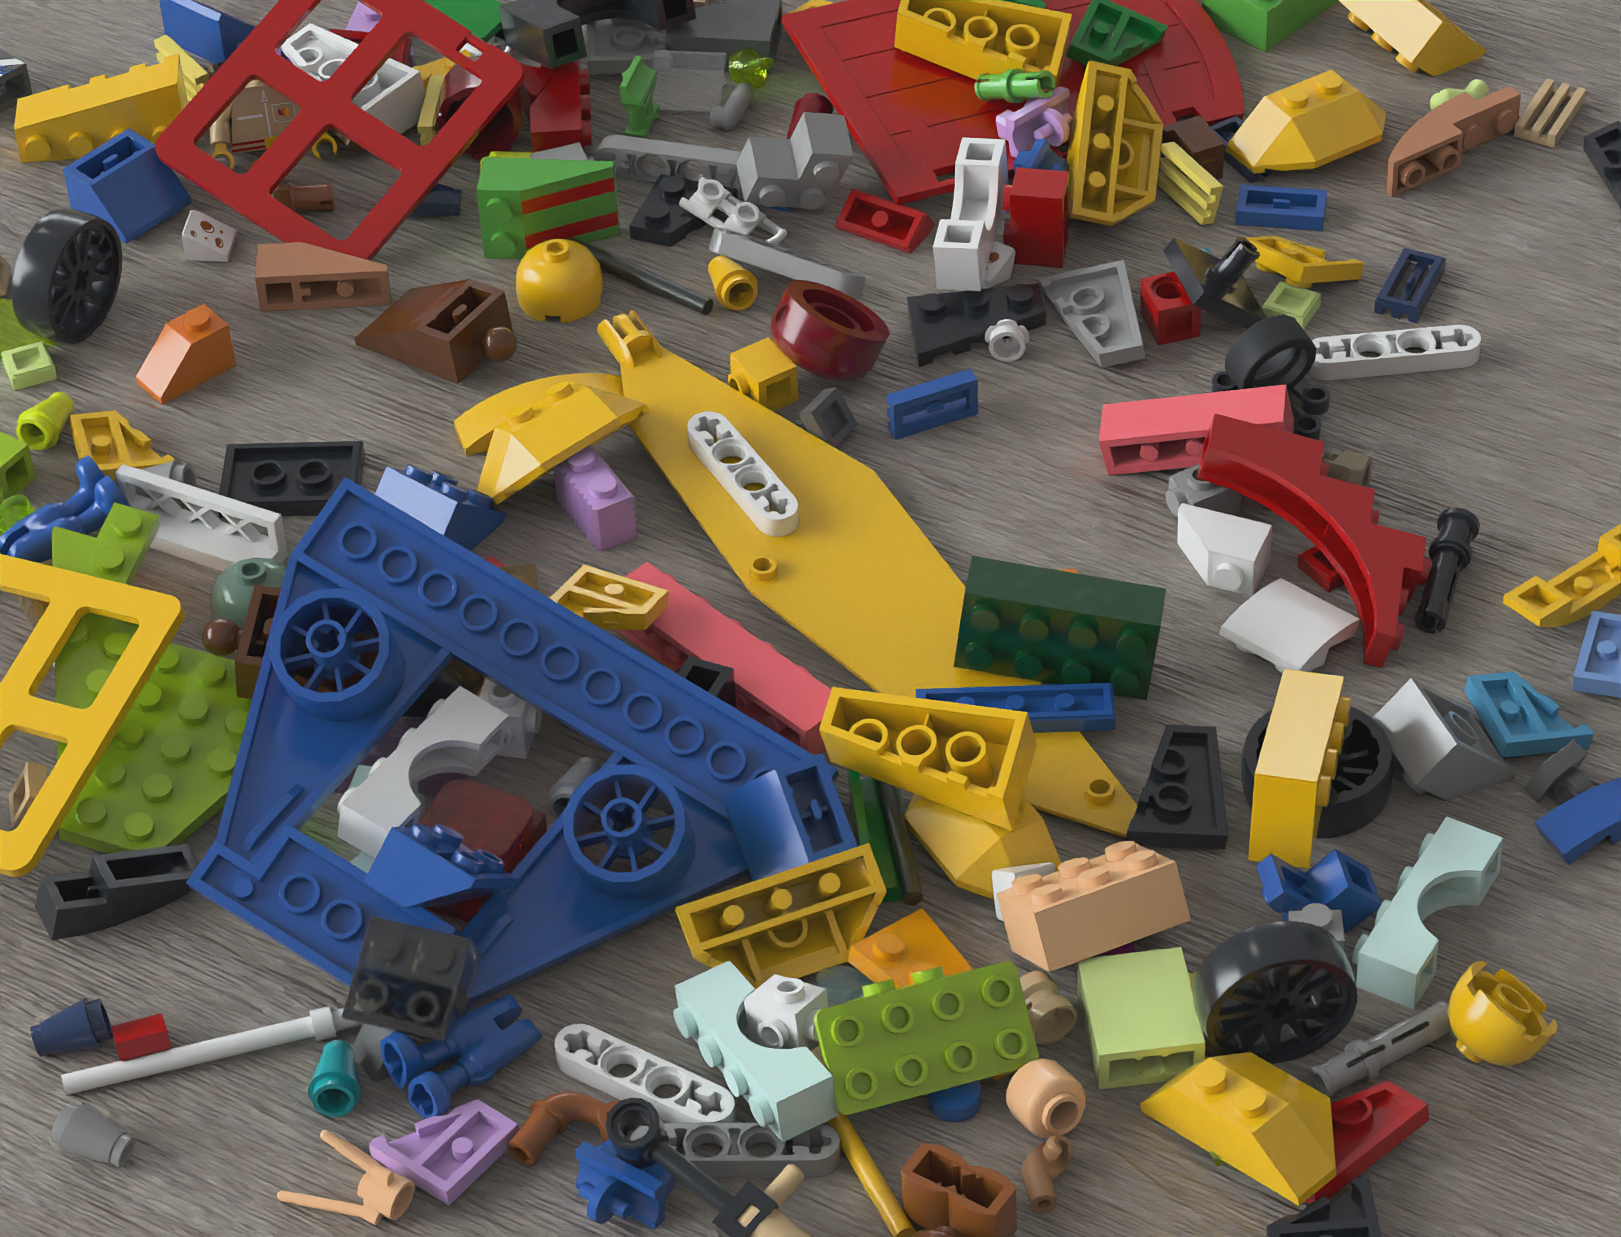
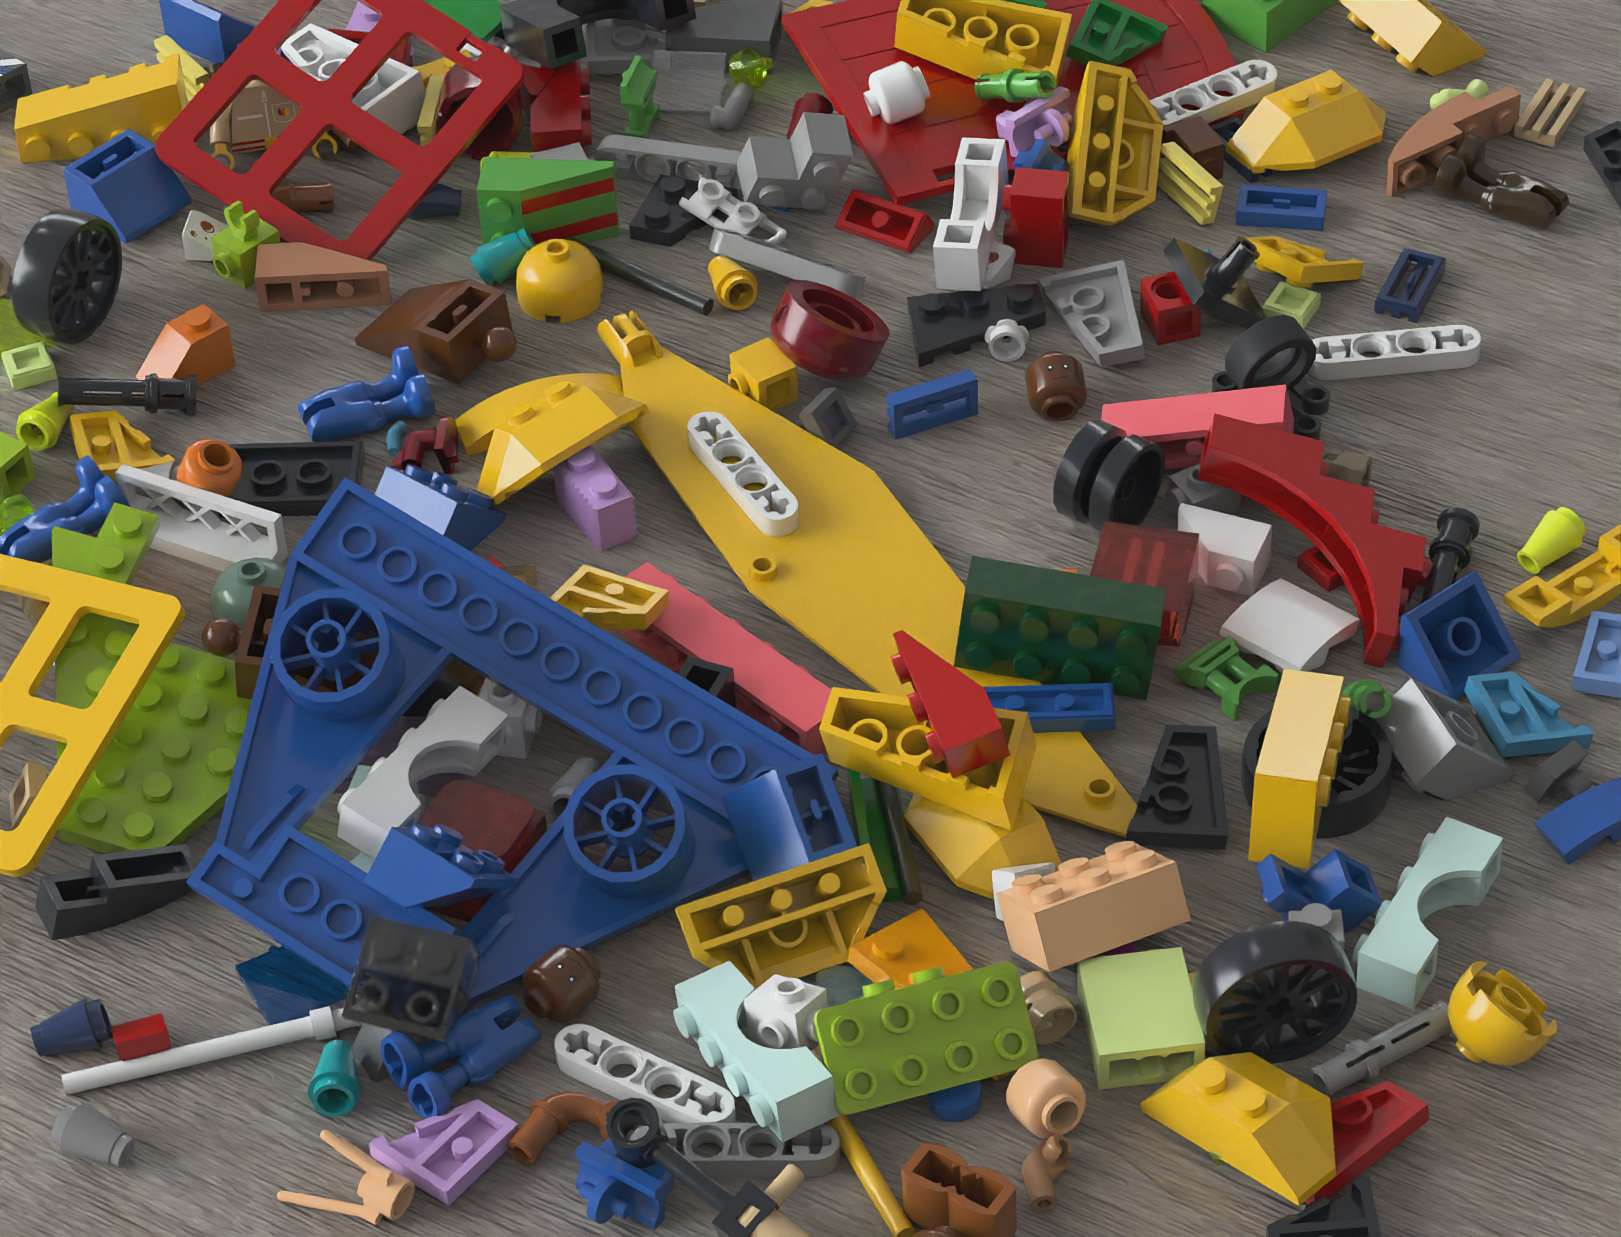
none -> black pin [58,373,196,415]
none -> orange head [176,439,243,498]
none -> lime brick [211,200,281,289]
none -> clear blue piece [235,946,350,1025]
none -> blue piece [297,345,436,442]
none -> medium azure leg [386,420,407,457]
none -> dark red piece [390,416,459,474]
none -> teal cone [470,227,536,286]
none -> reddish brown head [522,945,601,1023]
none -> white head [863,61,930,125]
none -> red slope [890,630,1010,778]
none -> reddish brown head [1025,351,1087,421]
none -> black wheel [1053,419,1165,539]
none -> clear red brick [1090,522,1200,647]
none -> white beam [1150,60,1277,142]
none -> bright green piece [1173,636,1278,721]
none -> bright green pin [1342,680,1391,718]
none -> blue slope [1397,571,1521,700]
none -> dark brown piece [1434,134,1569,230]
none -> neon yellow cone [1517,507,1586,574]

